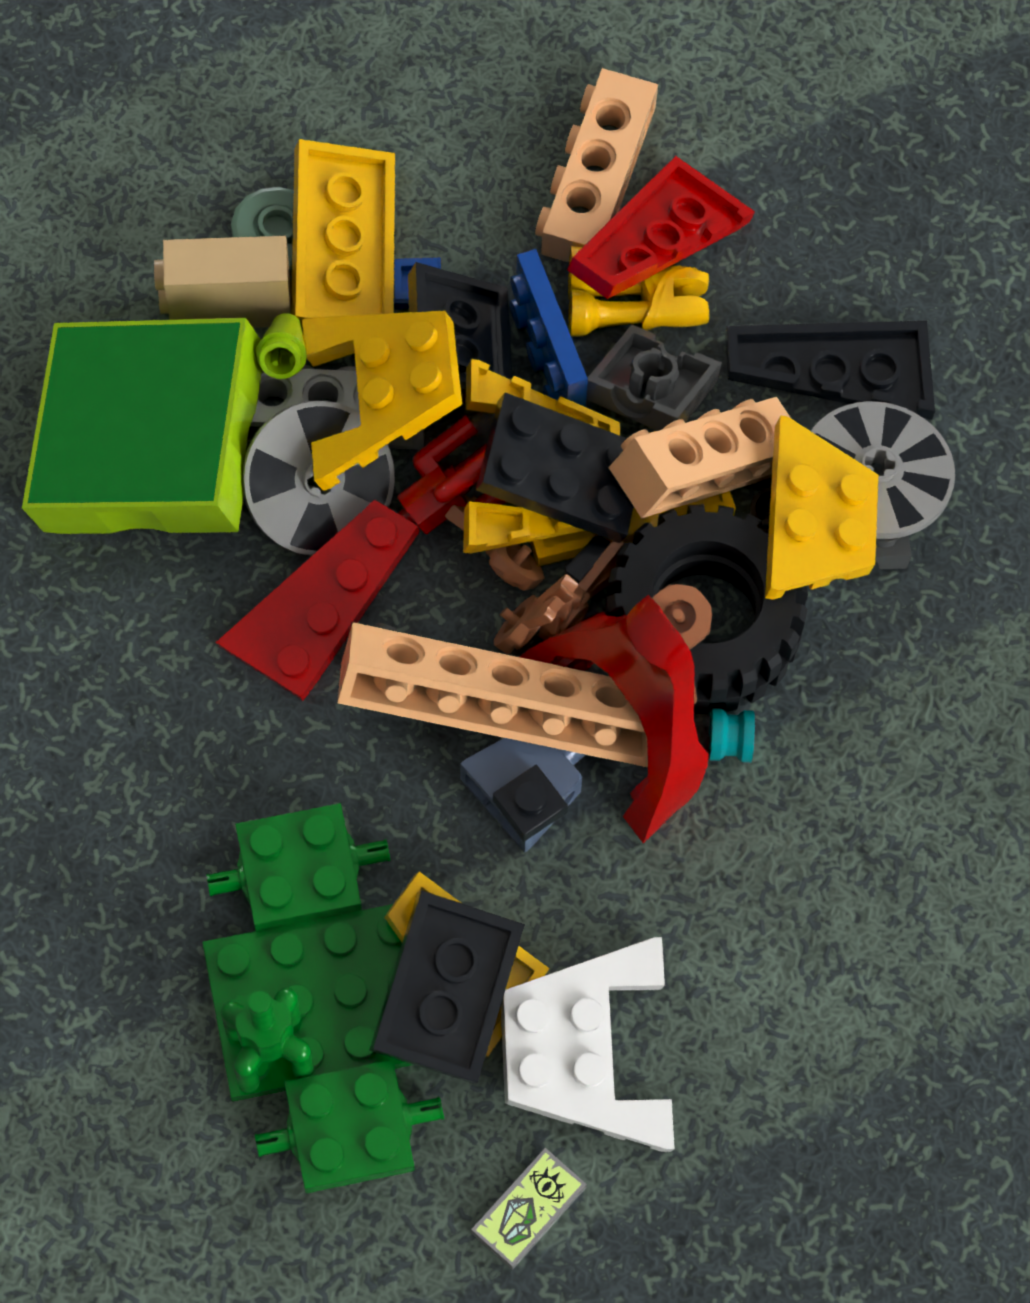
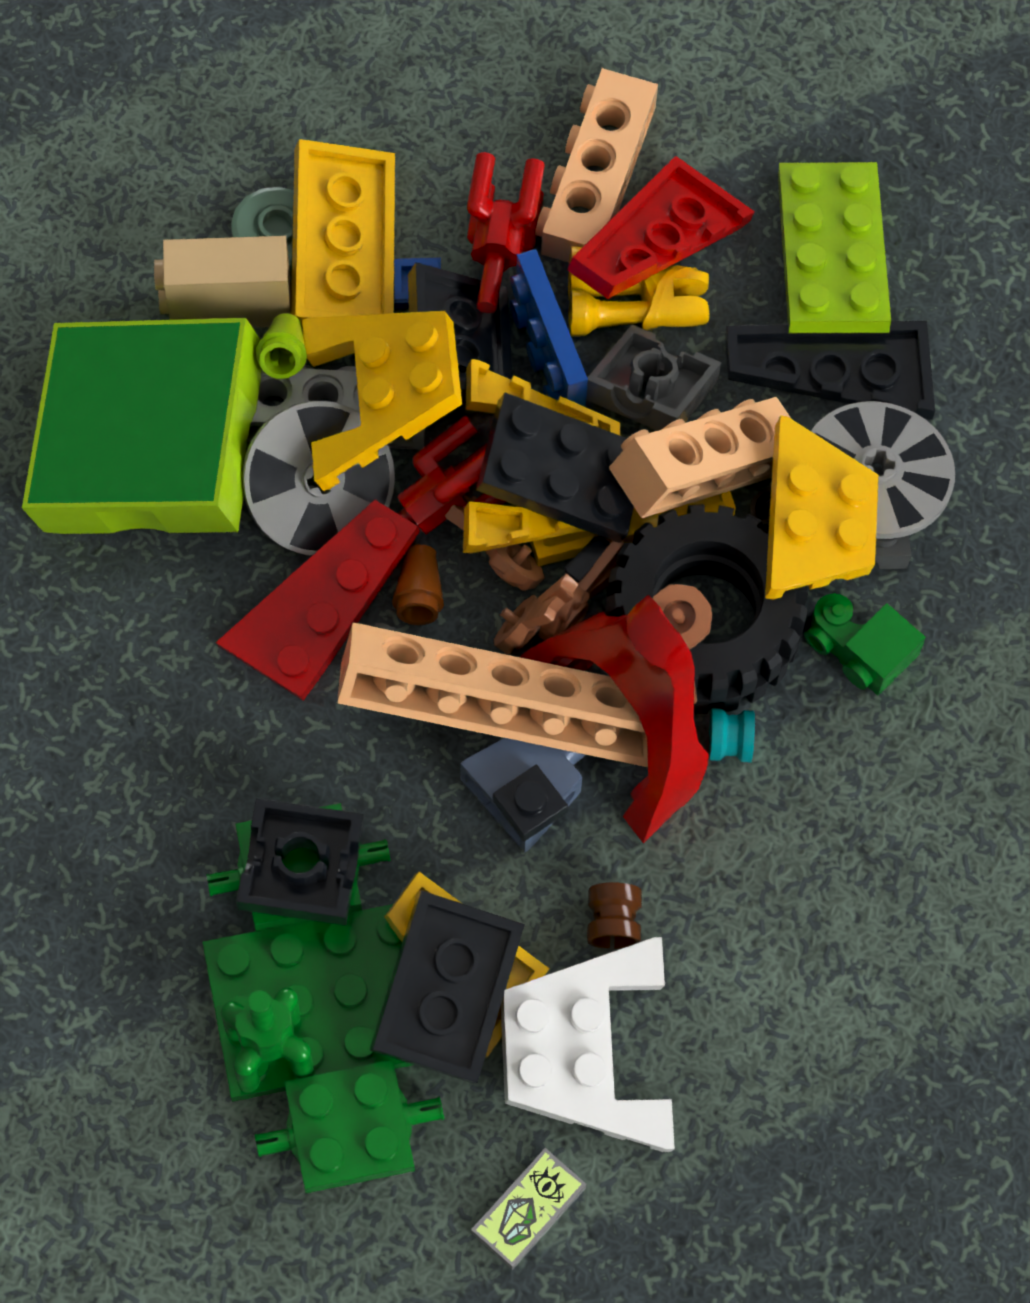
none -> black brick [237,798,364,925]
none -> dark orange cone [392,544,444,625]
none -> red plant [467,152,545,313]
none -> reddish brown wheel [587,882,642,949]
none -> lime plate [778,162,891,333]
none -> green brick [804,593,926,696]

